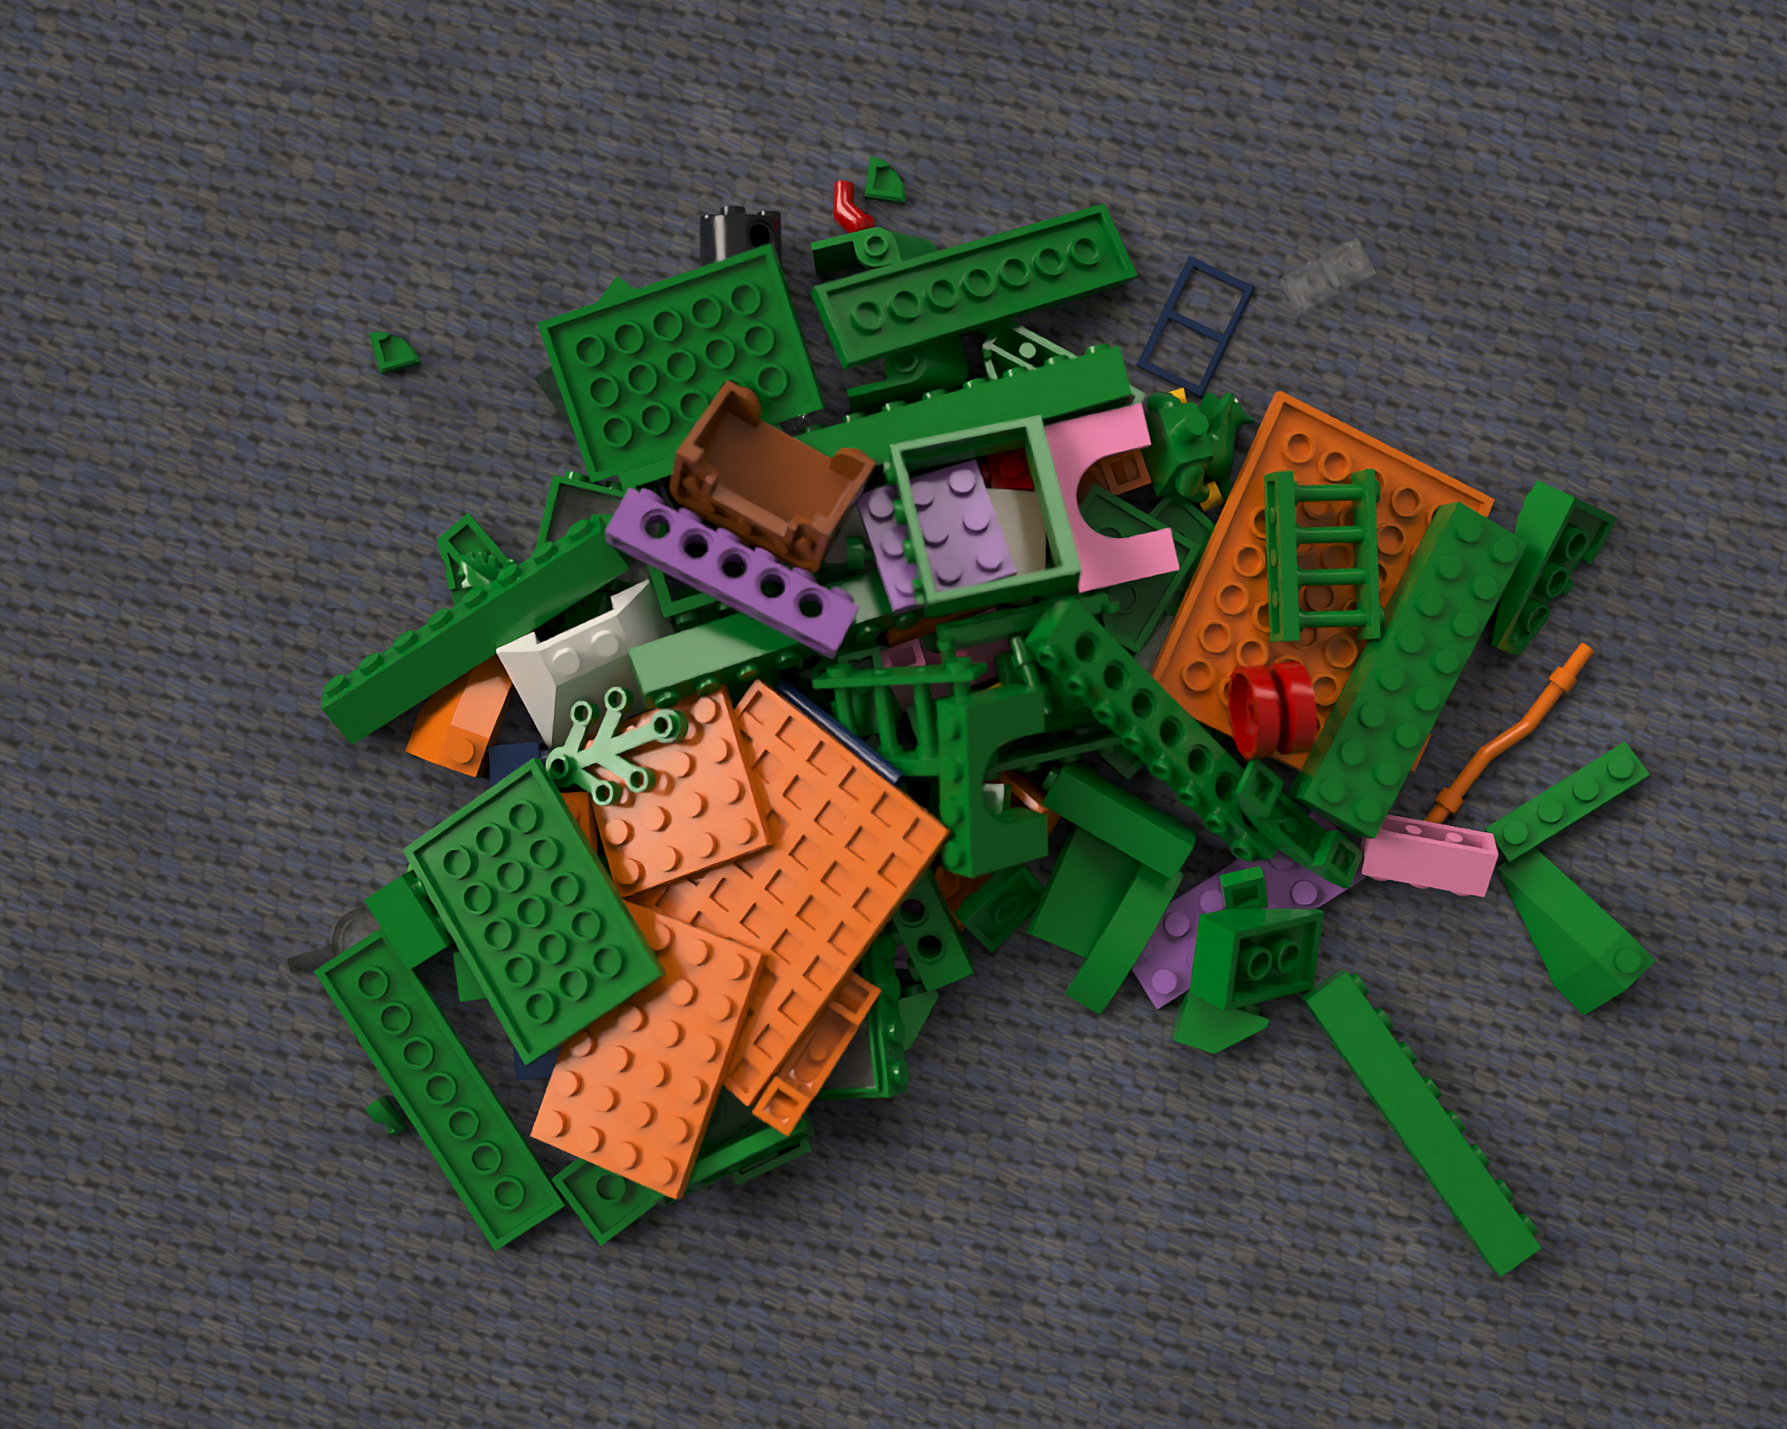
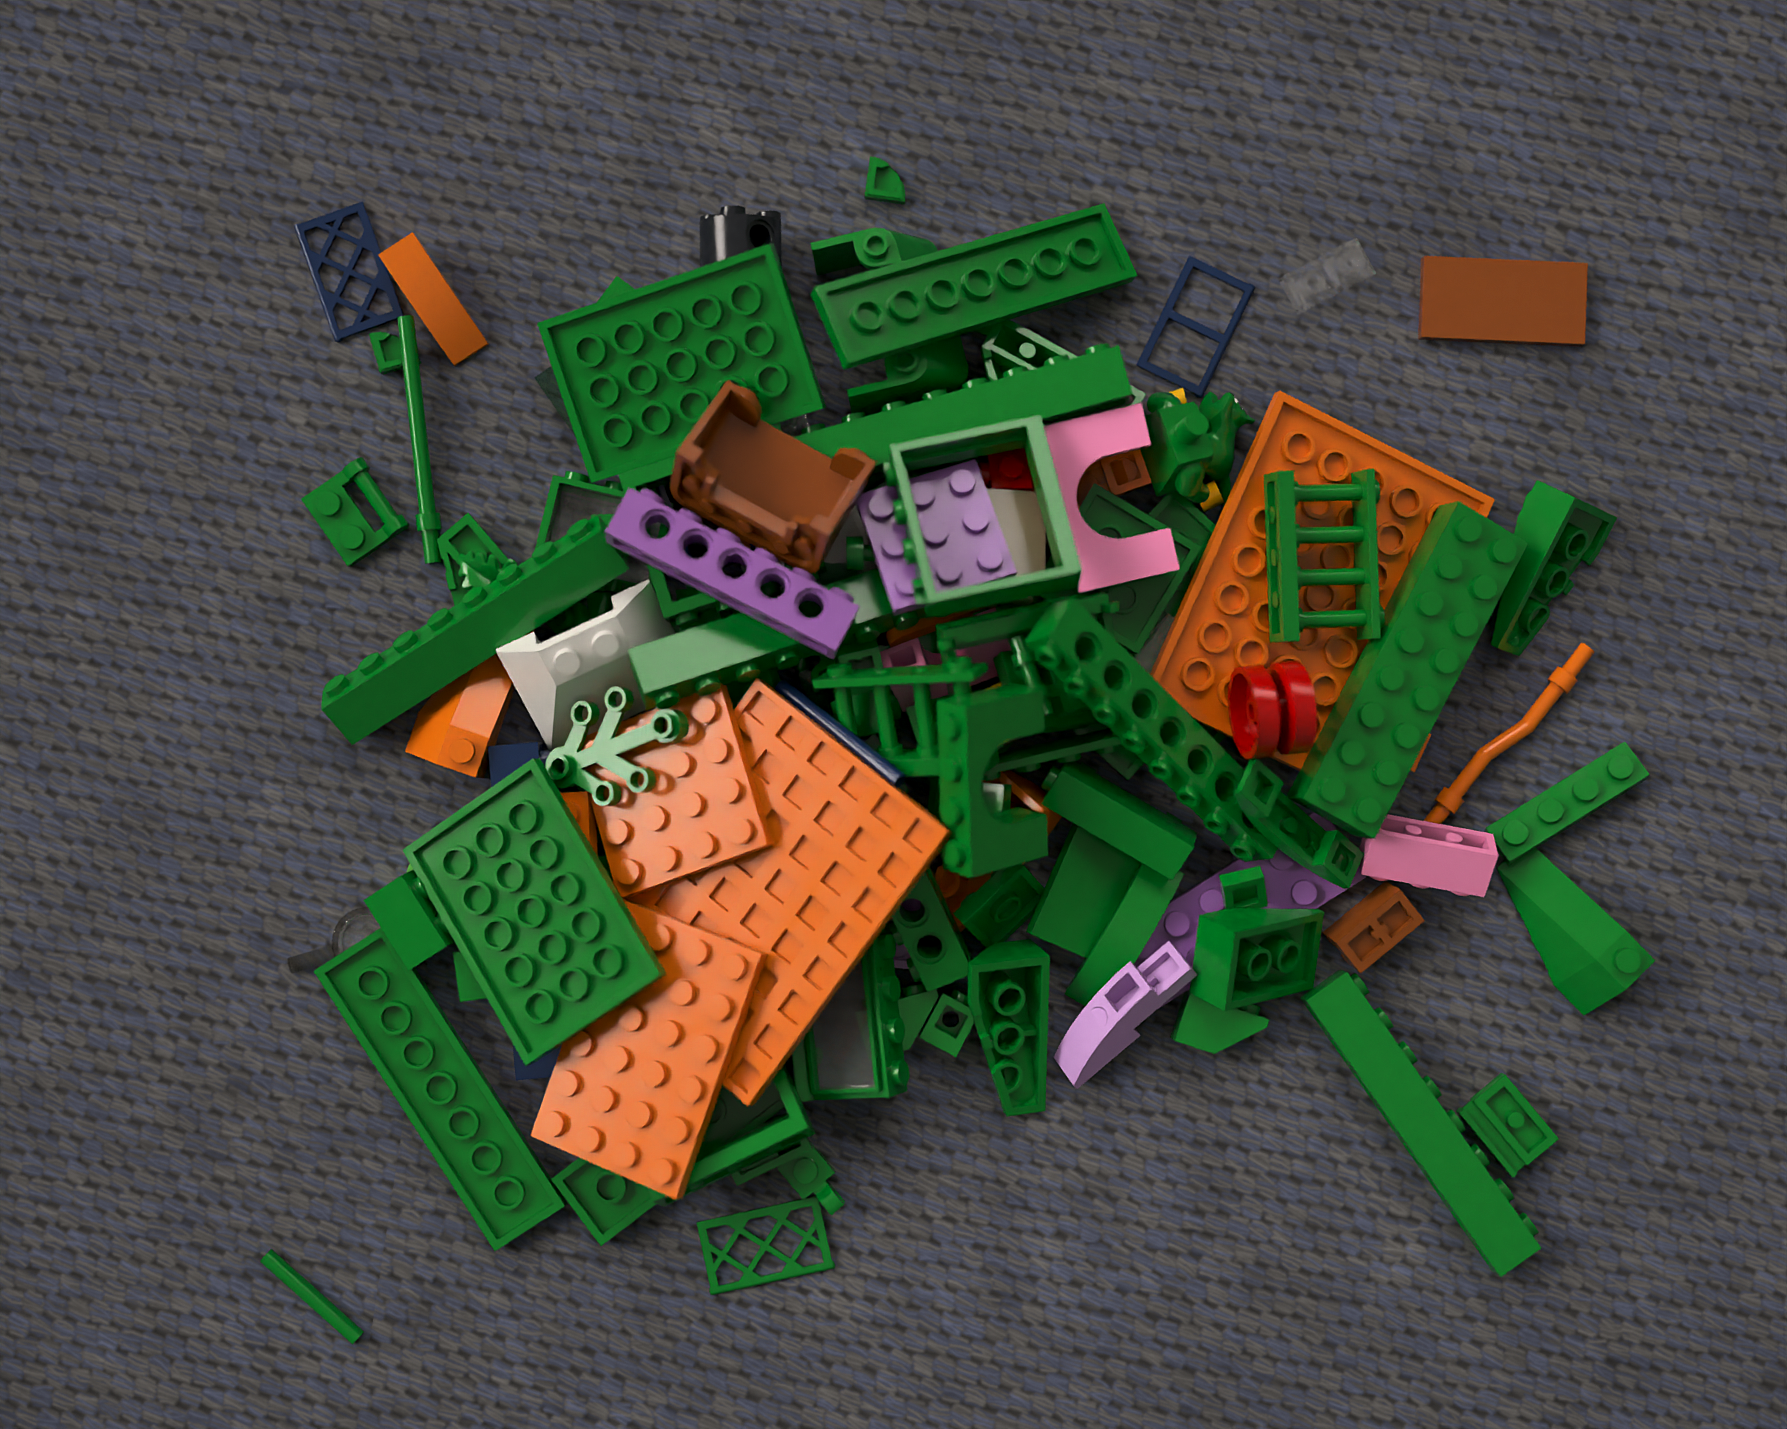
green tile [366,1095,409,1137] -> none
orange slope [752,971,881,1136] -> none
red arm [833,181,875,234] -> none
none -> green bar [260,1249,364,1345]
none -> dark blue window [294,201,404,342]
none -> green plate [301,457,410,568]
none -> orange slope [378,232,488,366]
none -> green bar [397,315,442,564]
none -> green window [696,1196,835,1295]
none -> green plate [777,1140,845,1216]
none -> green brick [919,988,974,1057]
none -> green wedge [968,939,1050,1117]
none -> lavender slope [1054,941,1197,1089]
none -> dark orange hinge [1322,881,1425,974]
none -> dark orange tile [1418,256,1588,347]
none -> green plate [1456,1073,1559,1177]

